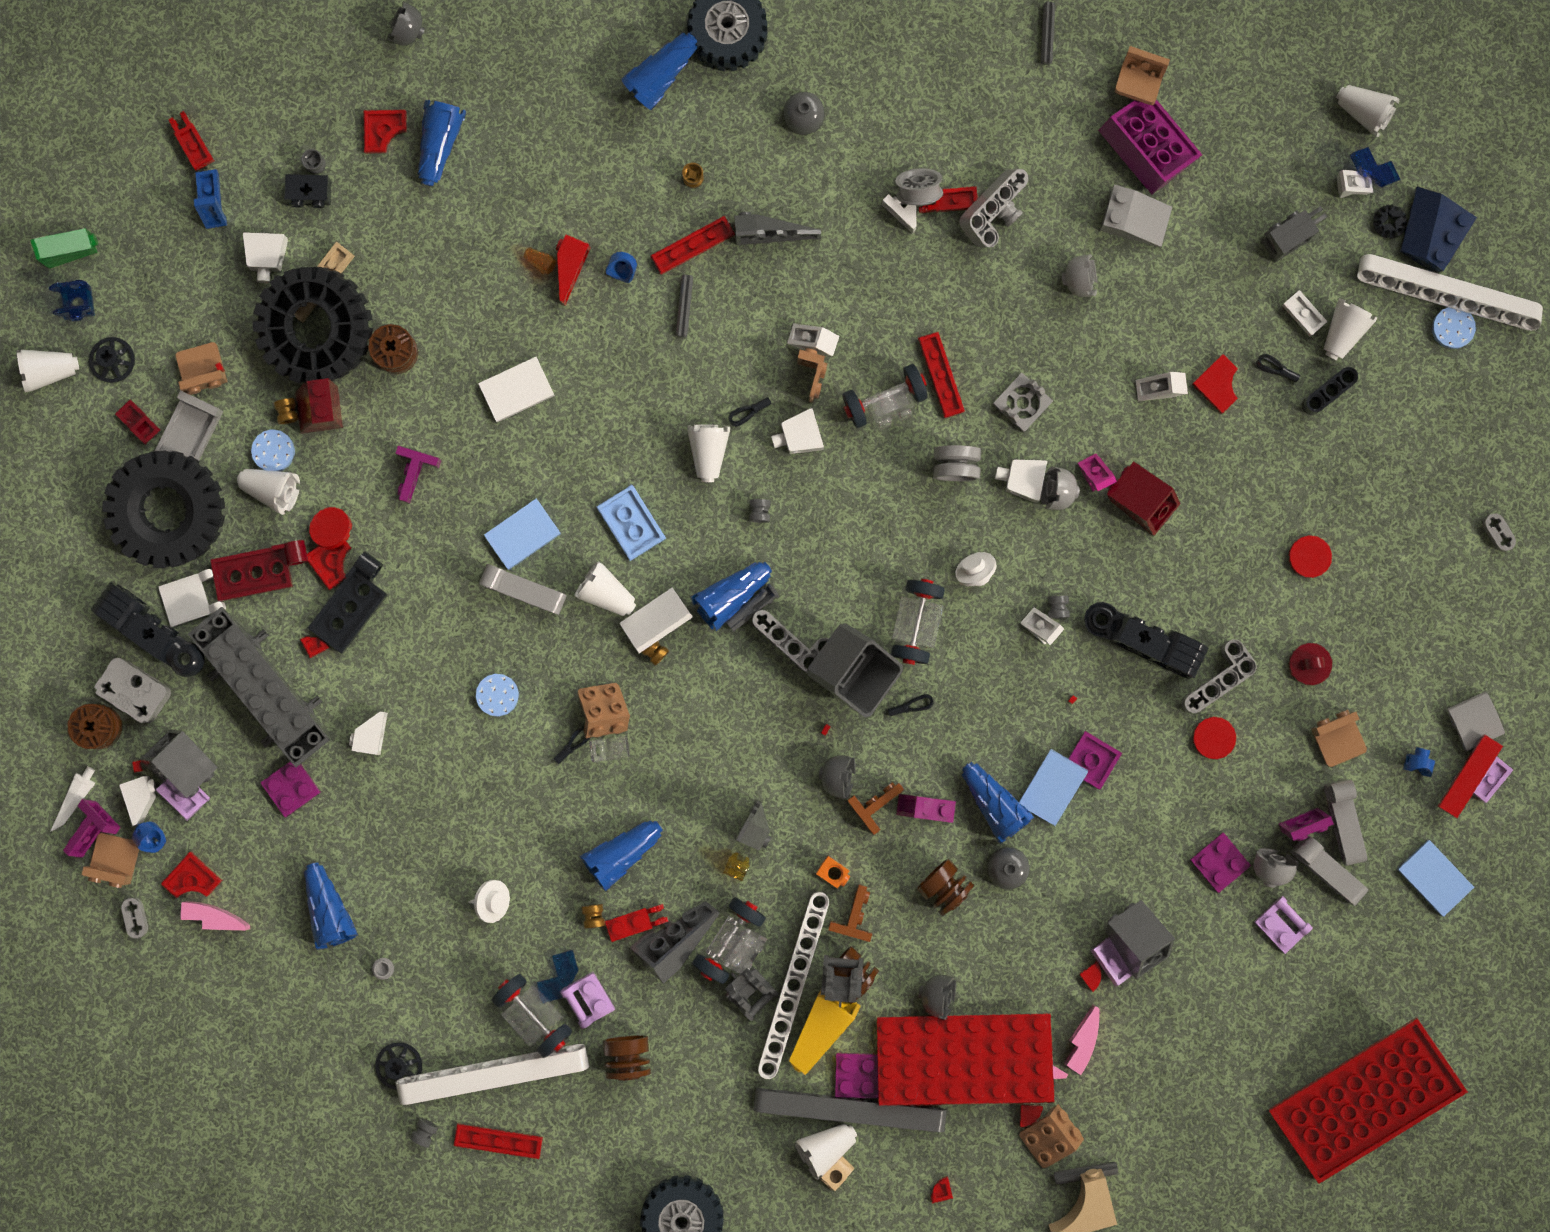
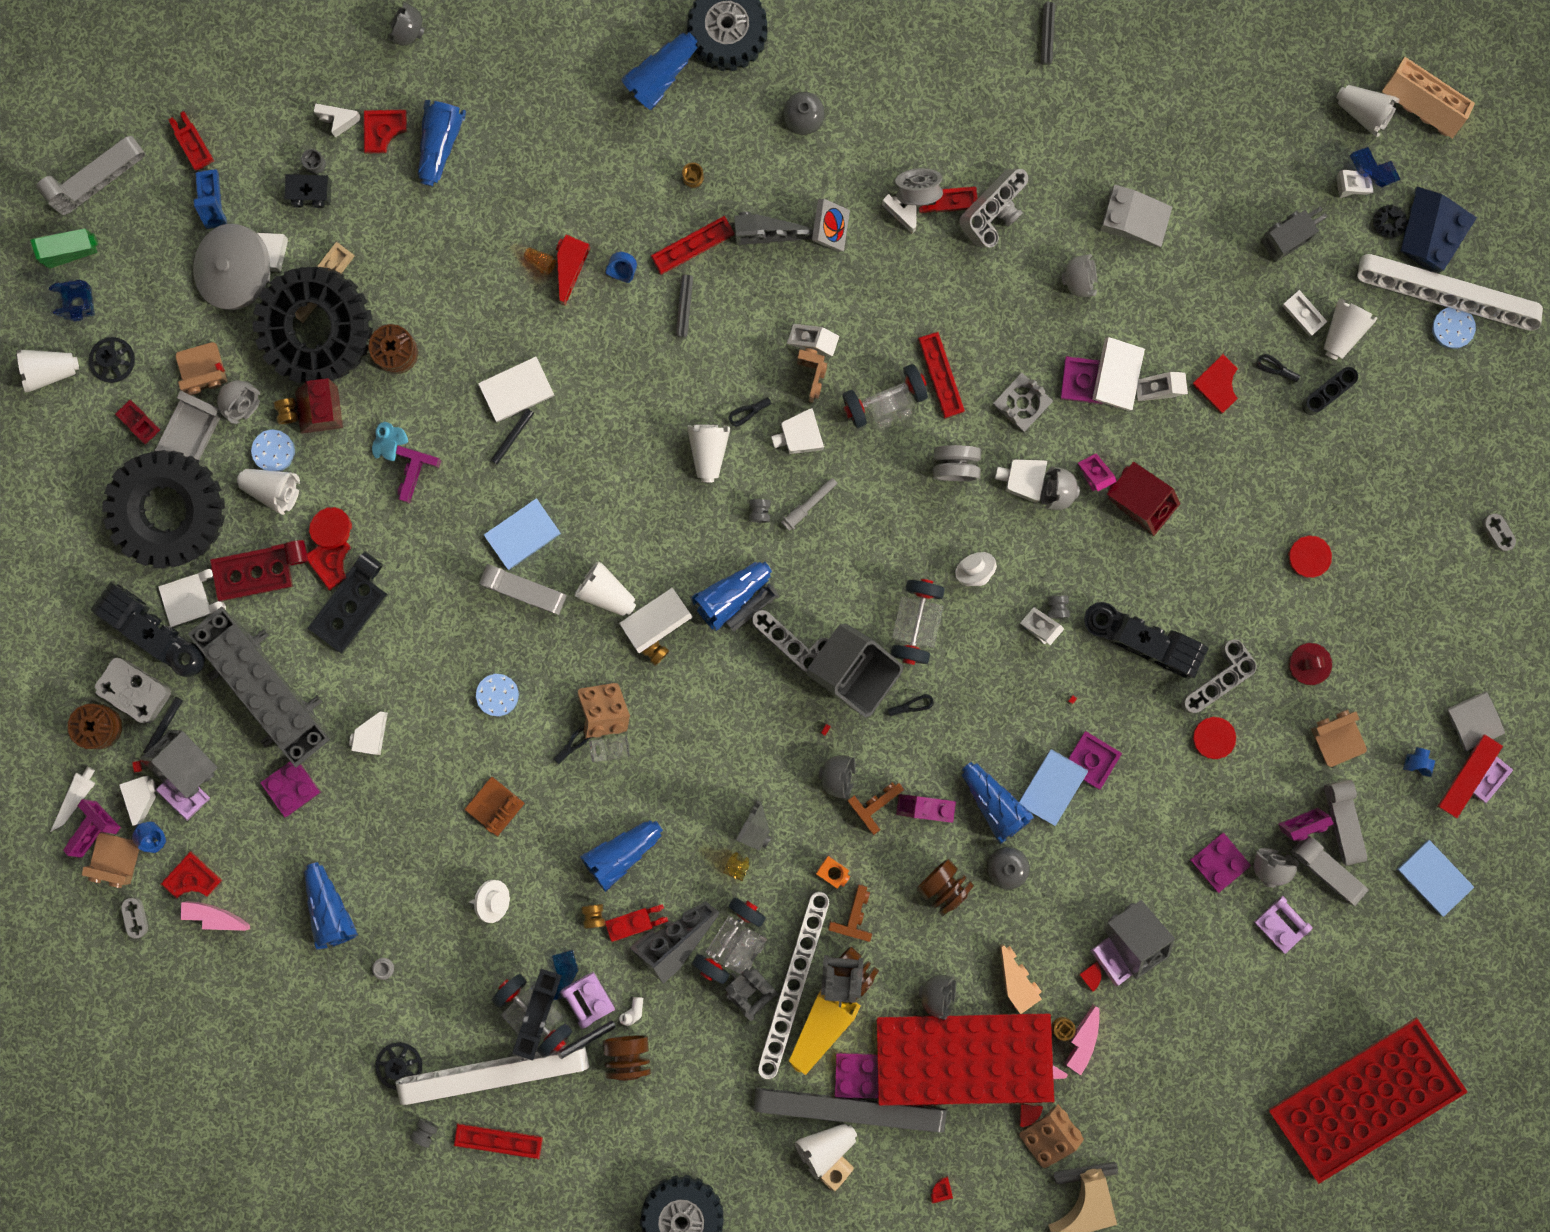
red tile [300,637,330,658] -> none
light blue tile [596,485,666,561] -> none
magenta slope [1098,100,1202,195] -> none
medium nougat bracket [1115,46,1170,105] -> none
none -> light grey beam [36,136,145,215]
none -> black bar [143,696,183,753]
none -> light grey dish [193,224,270,310]
none -> light grey cylinder [217,380,260,424]
none -> white slope [314,104,360,137]
none -> medium azure plate [372,422,408,461]
none -> dark orange hinge [465,777,525,837]
none -> black bar [491,408,534,465]
none -> black arch [512,969,562,1061]
none -> black bar [557,1020,616,1059]
none -> white arm [619,997,643,1026]
none -> light grey pin [781,478,838,531]
none -> light grey tile [812,199,850,252]
none -> light nougat slope [1000,944,1042,1014]
none -> pearl gold wheel [1052,1017,1076,1041]
none -> magenta plate [1060,356,1103,405]
none -> white tile [1092,337,1145,411]
none -> light nougat slope [1382,57,1475,139]

